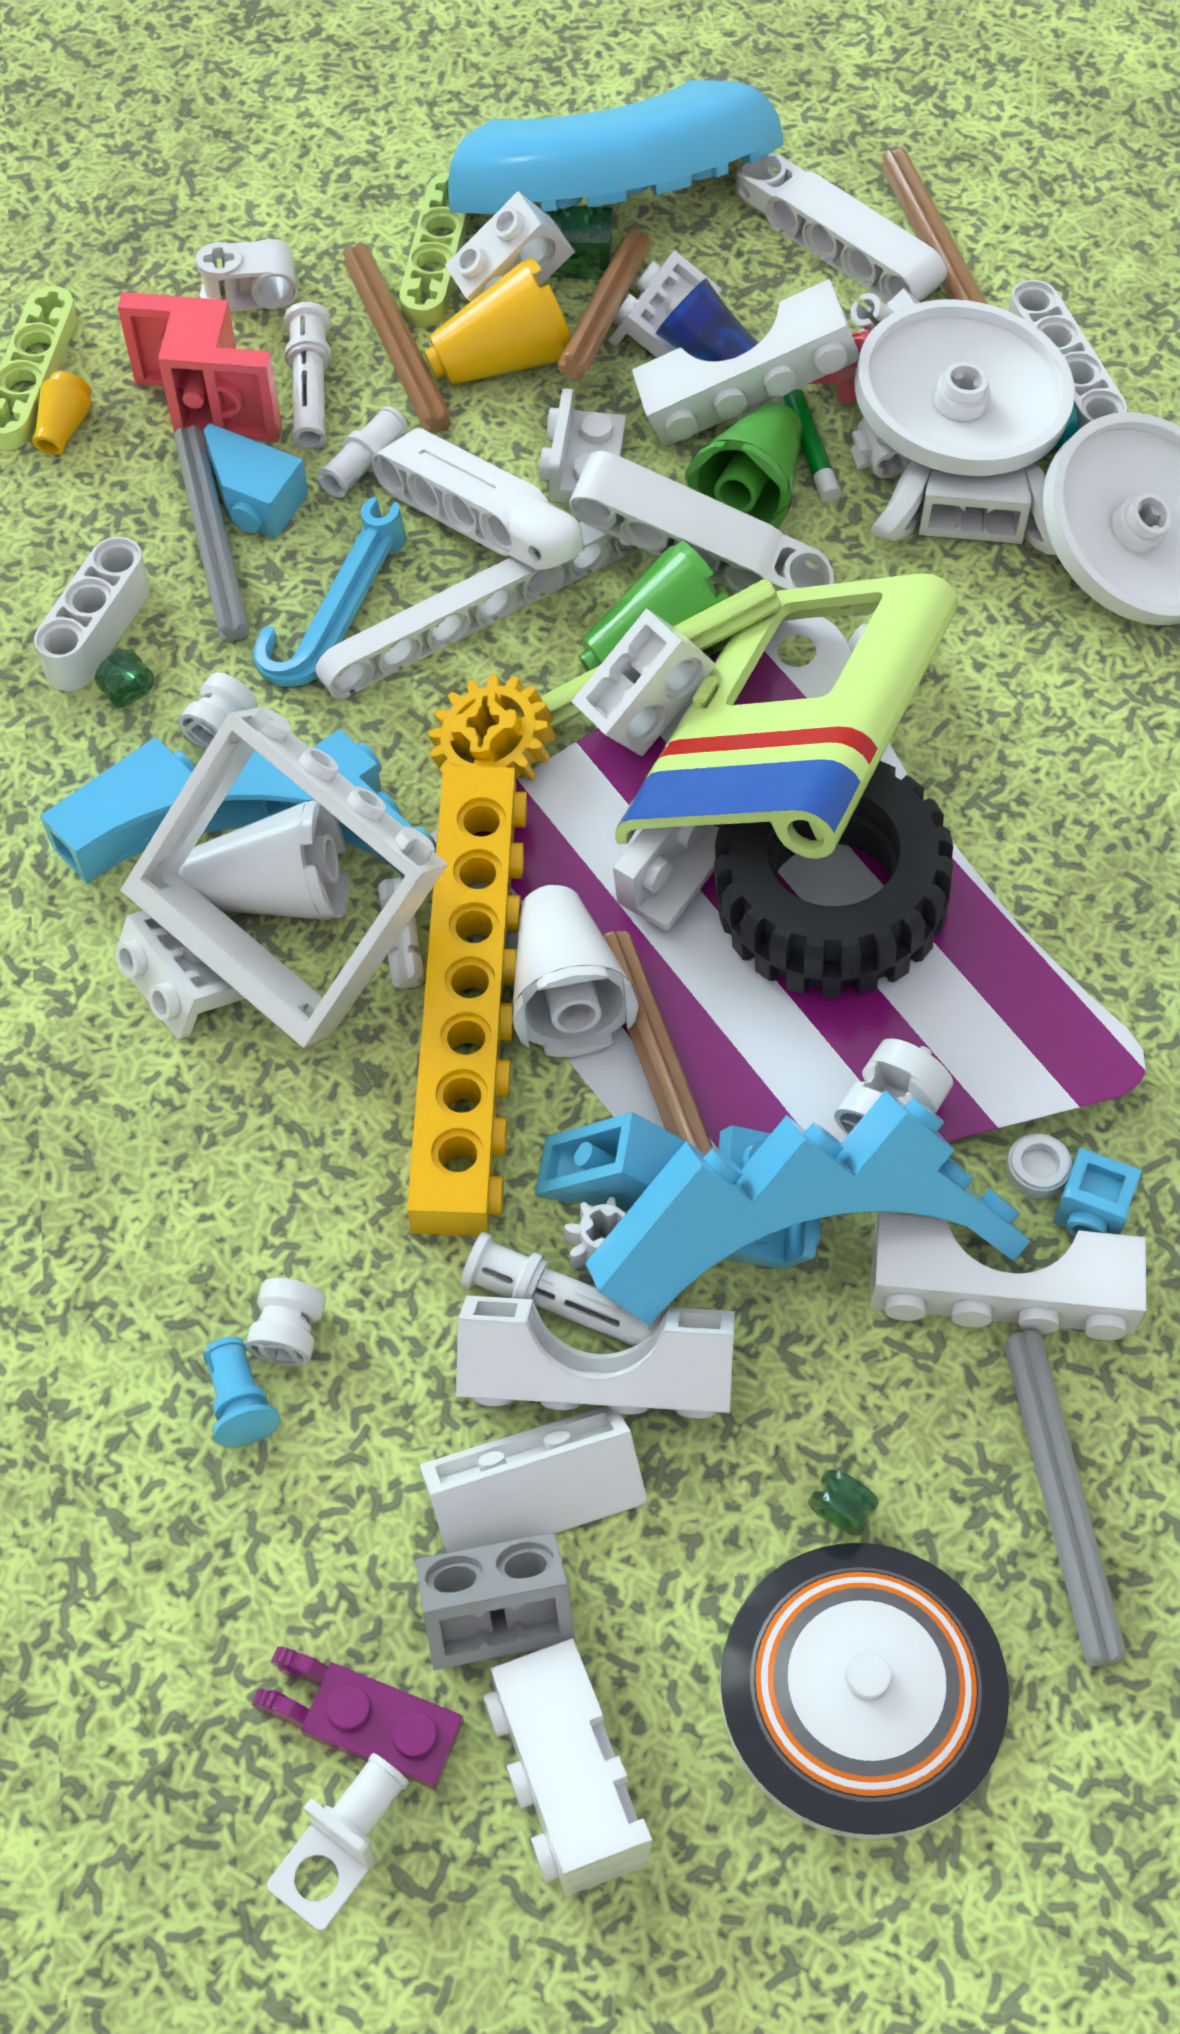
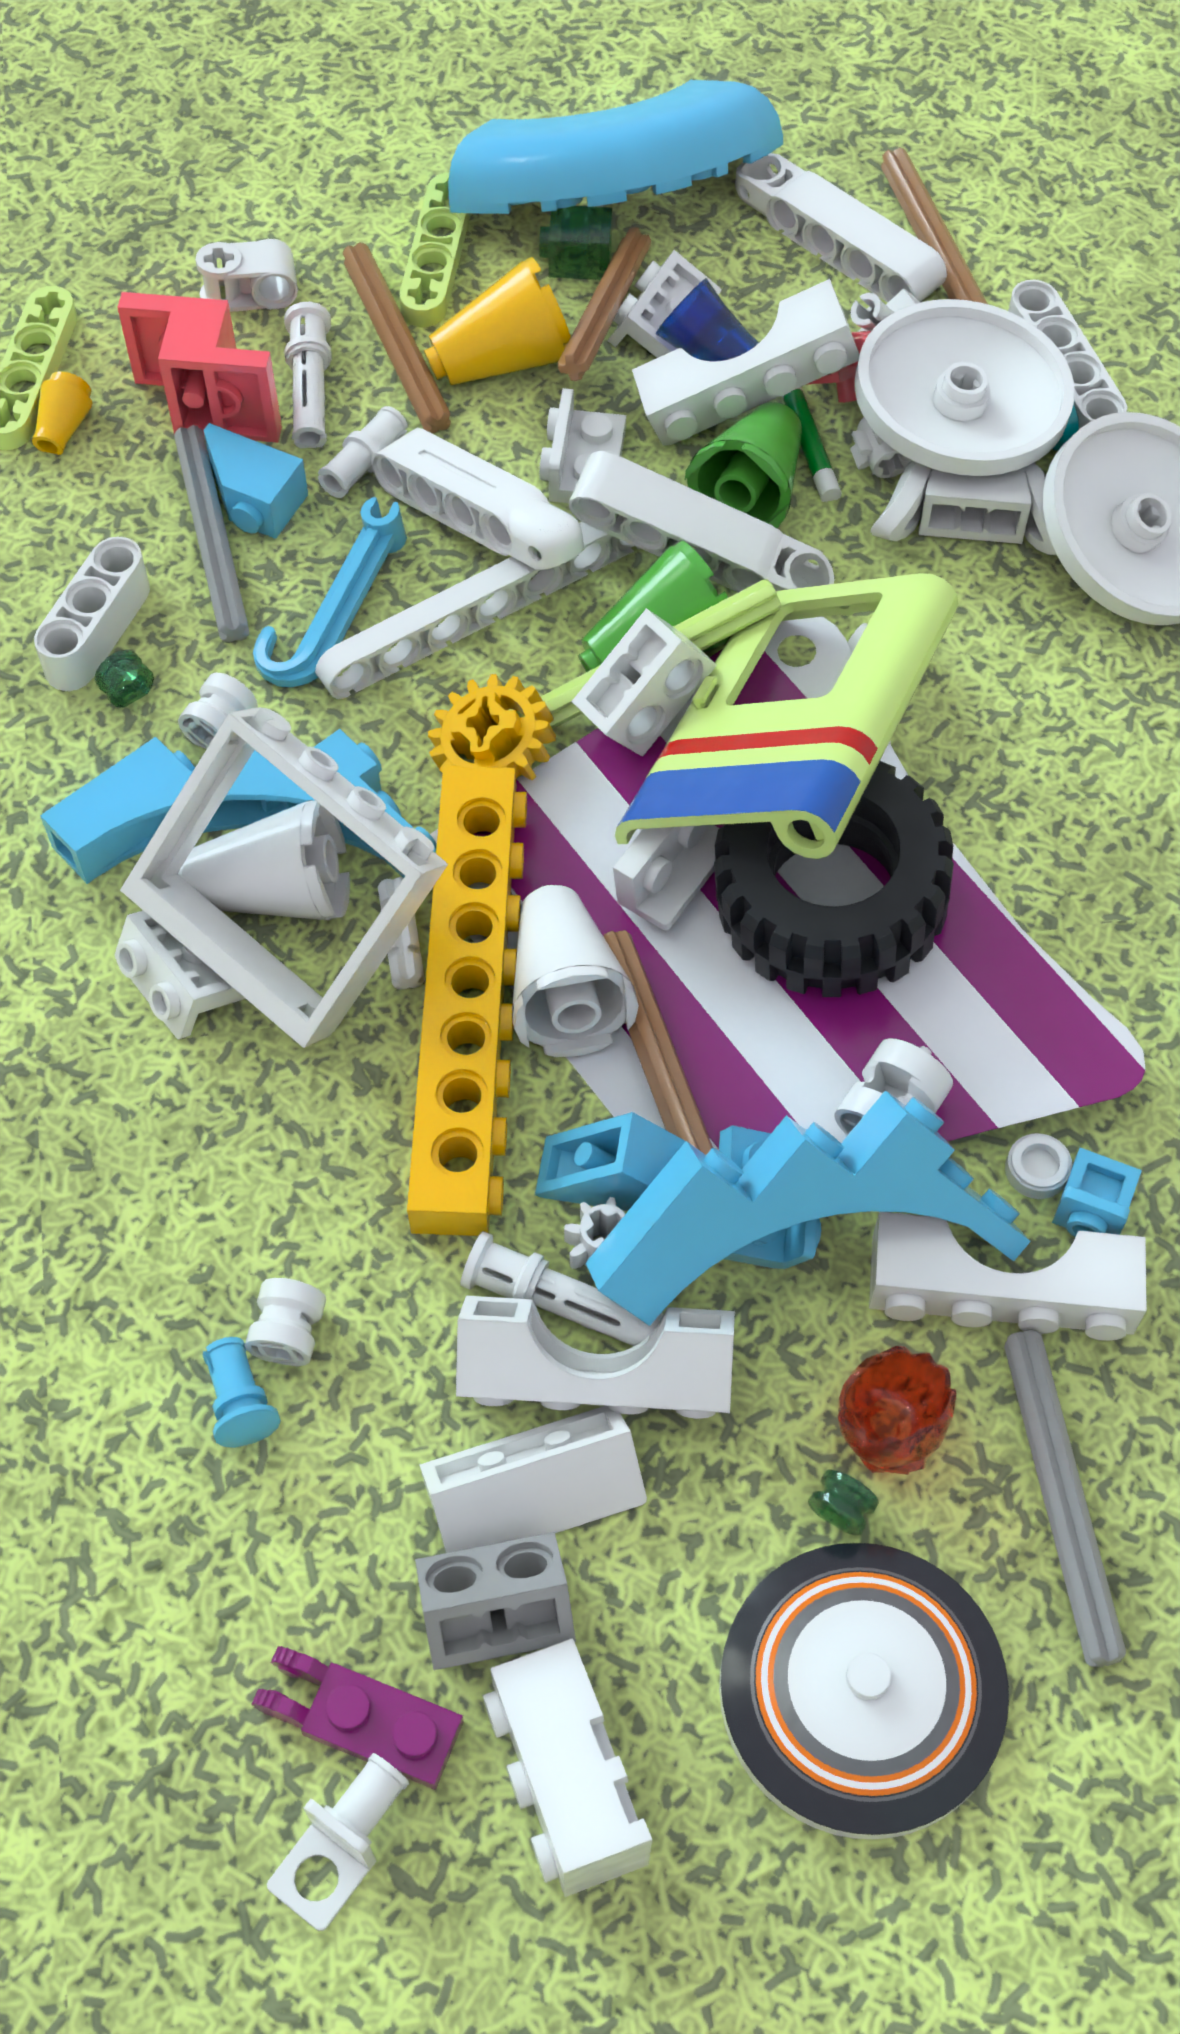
white brick [445,191,575,302] -> none
none -> clear red hair [838,1346,956,1475]

